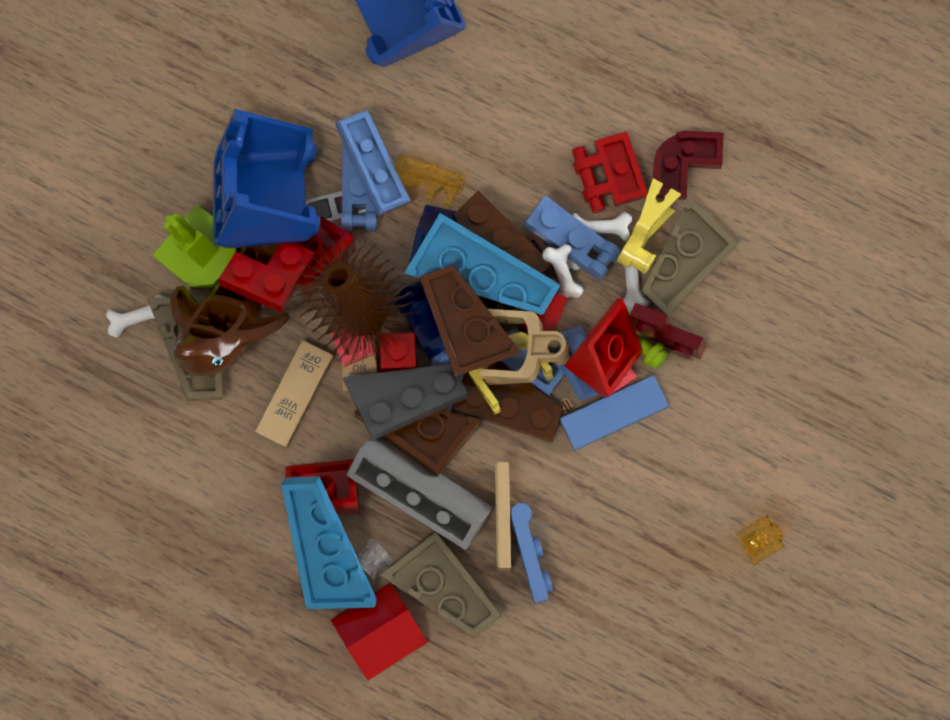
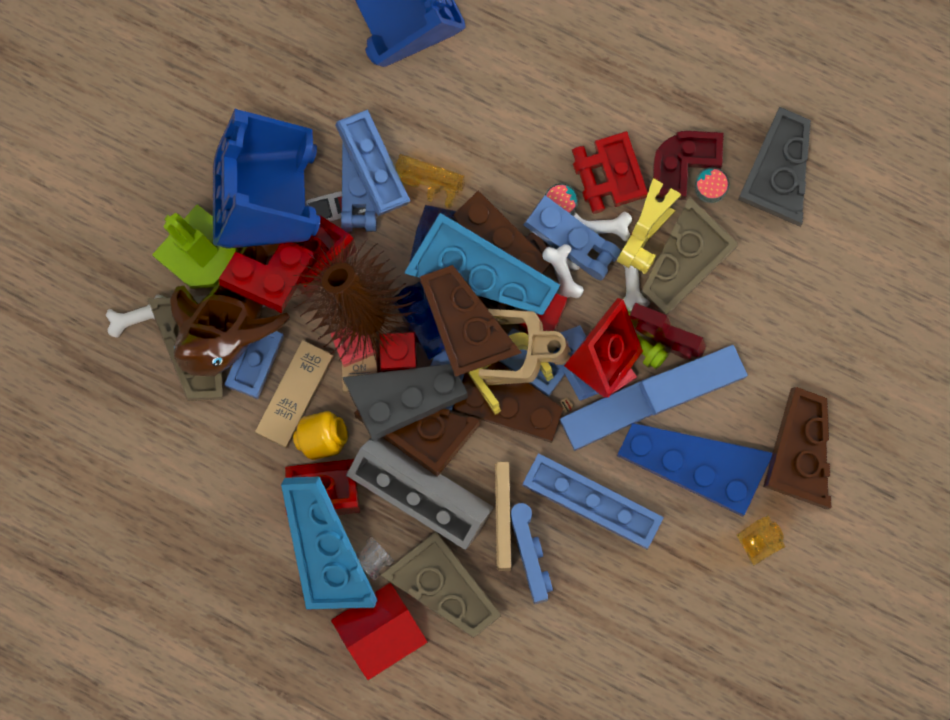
none -> medium blue plate [224,331,284,399]
none -> yellow head [293,411,348,460]
none -> medium blue plate [522,453,664,550]
none -> coral tile [545,183,578,215]
none -> blue wing [617,423,772,517]
none -> medium blue tile [639,345,748,416]
none -> tile [694,167,729,203]
none -> dark grey wing [738,107,811,227]
none -> reddish brown wing [763,387,832,509]

